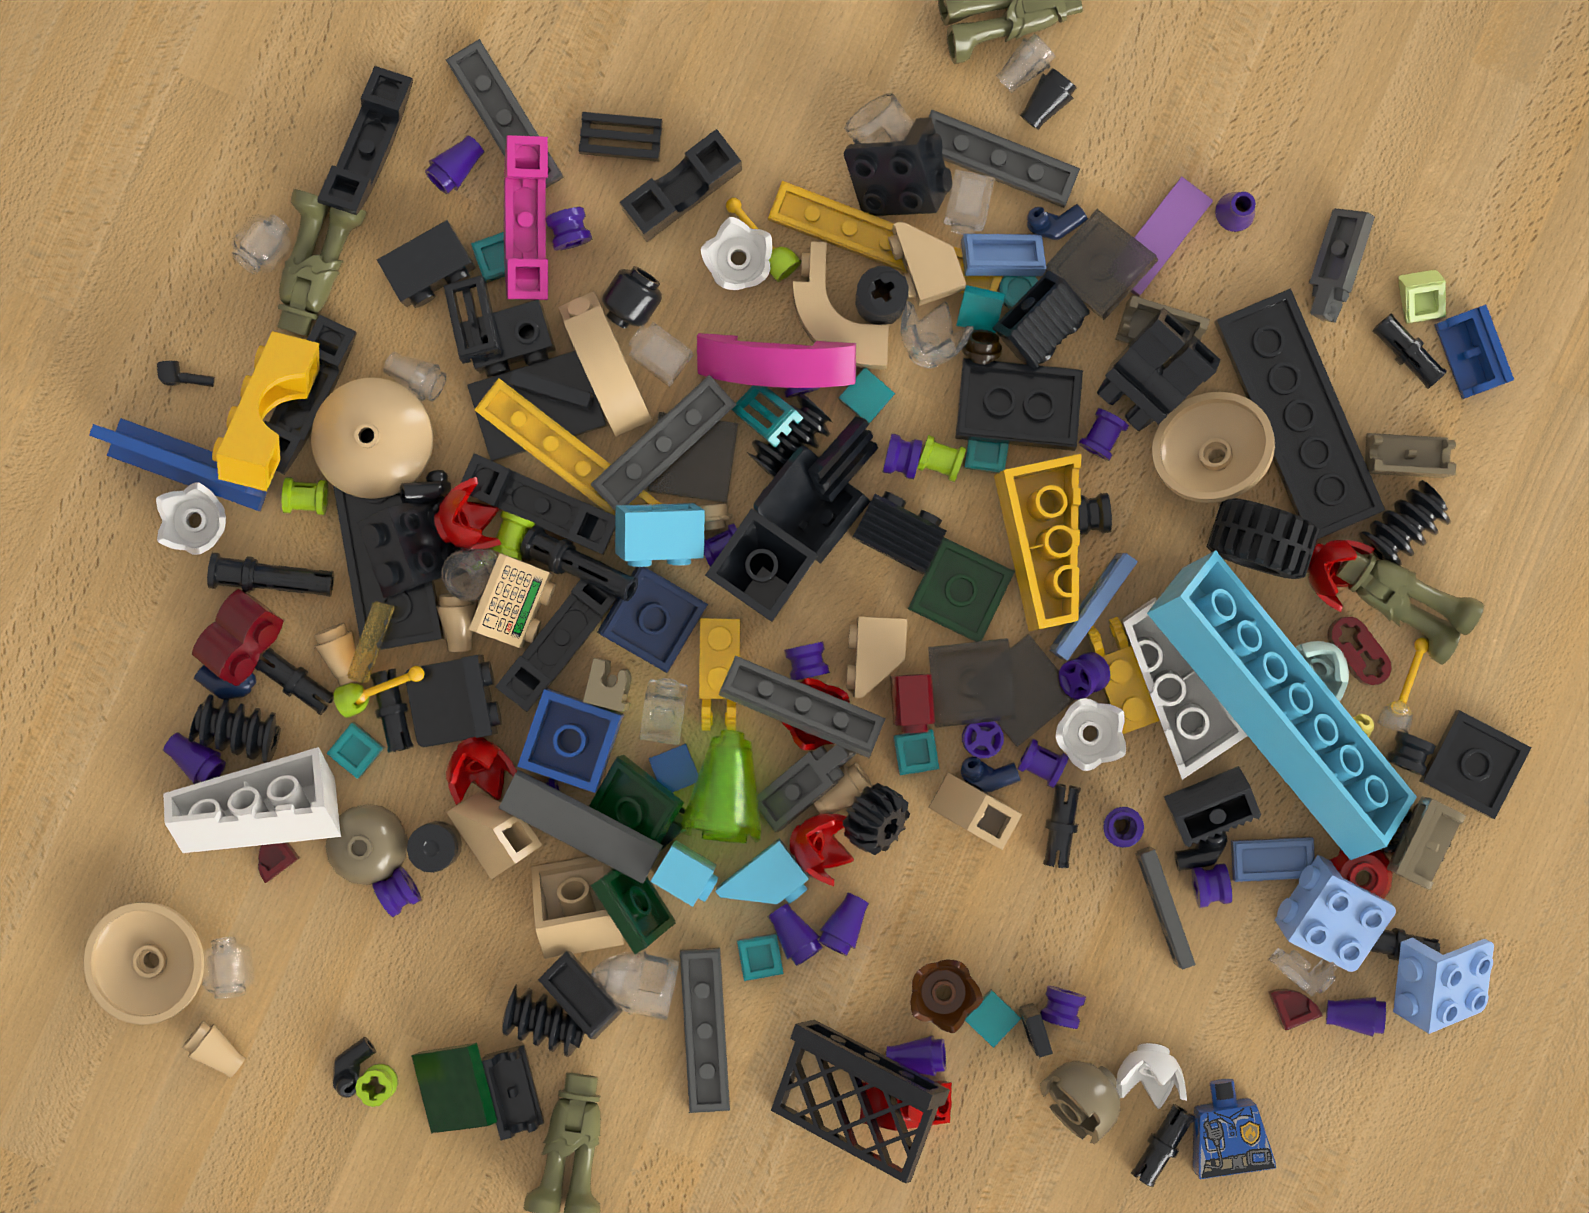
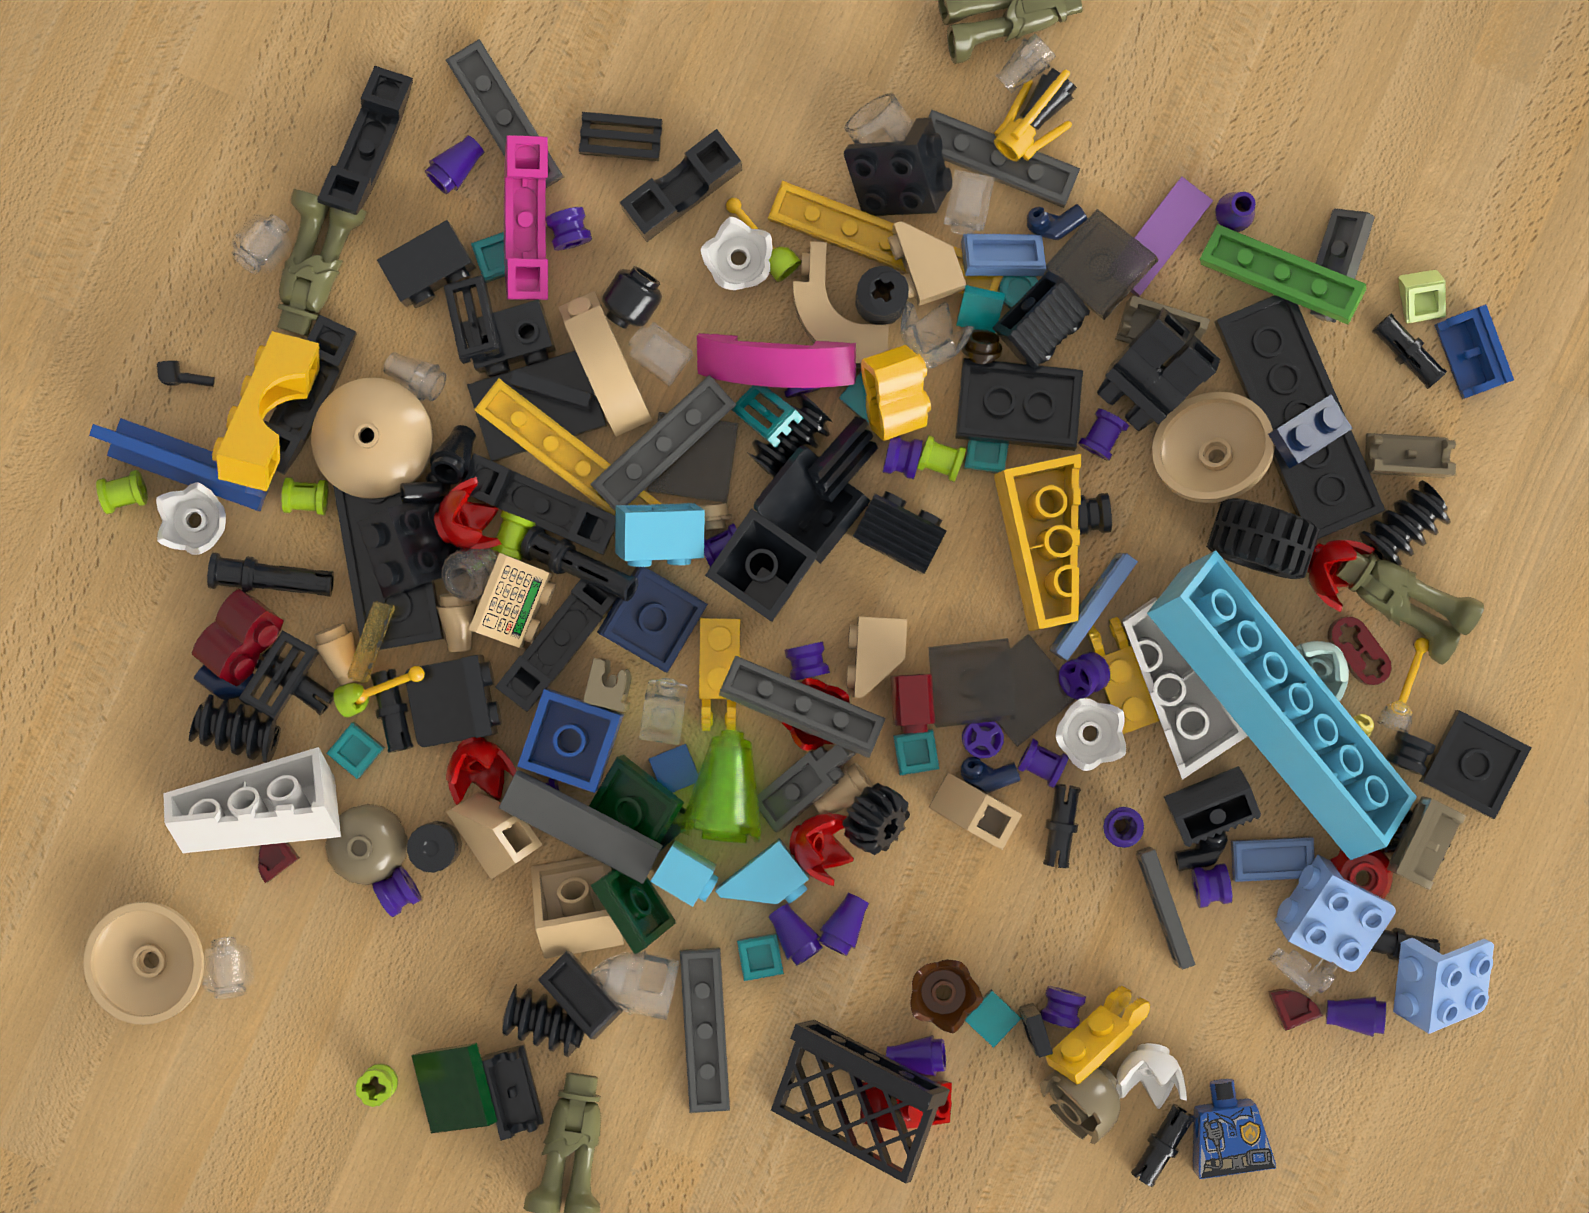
dark purple cone [163,732,226,784] -> none
tan cone [182,1021,246,1078] -> none
black arm [333,1037,376,1098] -> none
dark green tile [908,537,1015,644] -> none
none -> lime bush [96,470,148,514]
none -> black tile [239,630,319,721]
none -> black cone [430,425,476,484]
none -> yellow brick [861,345,931,441]
none -> yellow plant [994,69,1072,162]
none -> yellow hinge [1046,986,1151,1084]
none -> bright green plate [1200,224,1366,325]
none -> plate [1268,394,1353,469]

